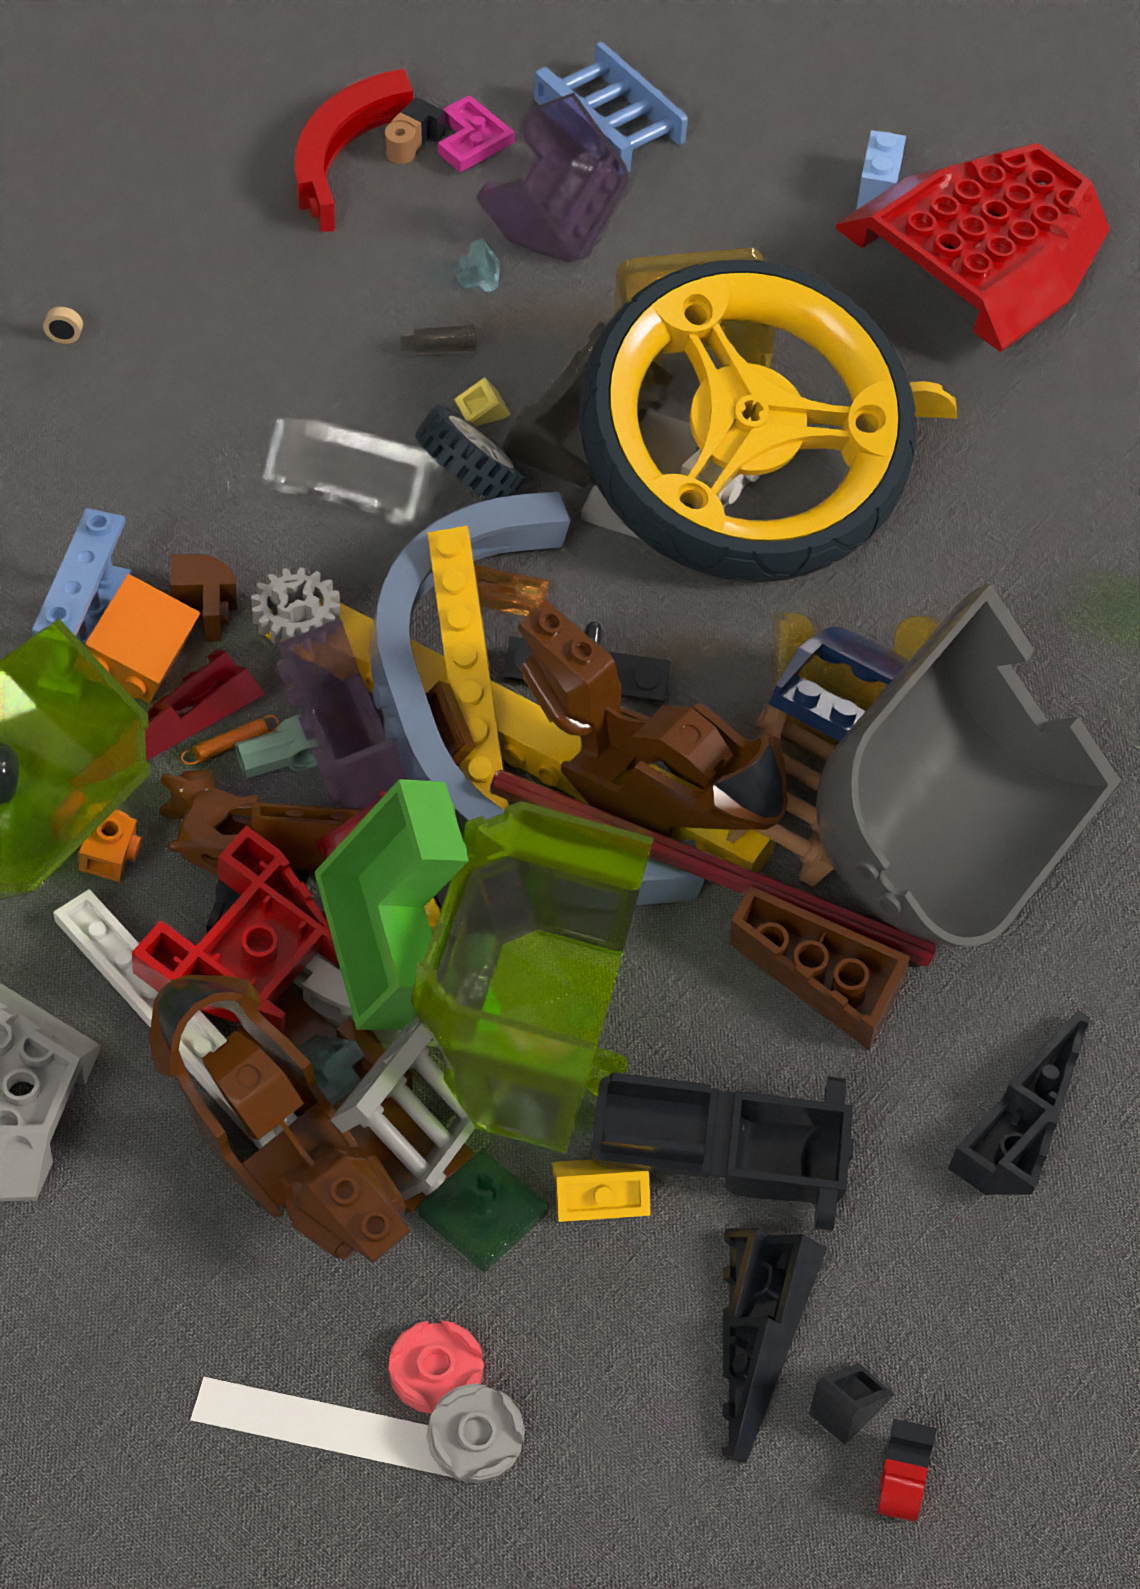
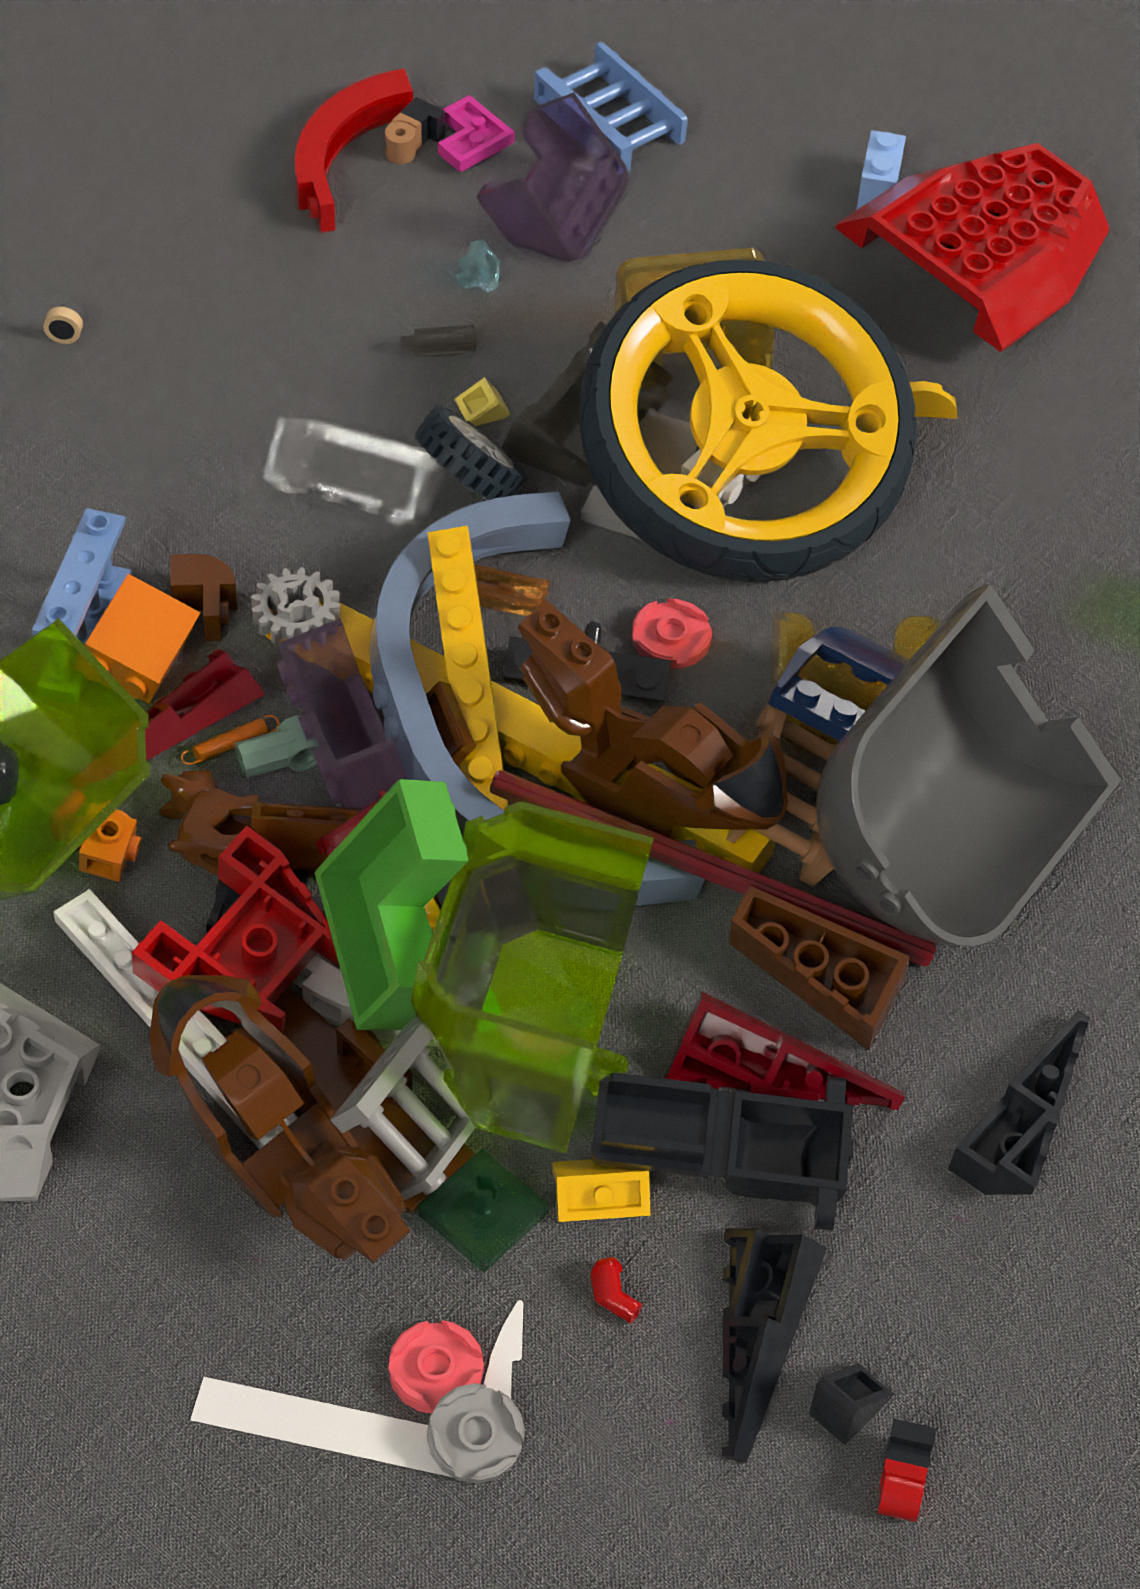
clear light blue slope [298,1035,364,1105] -> none
none -> white sticker [484,1300,523,1398]
none -> red arm [590,1257,643,1324]
none -> coral tile [632,599,712,669]
none -> dark red wedge [665,992,905,1110]

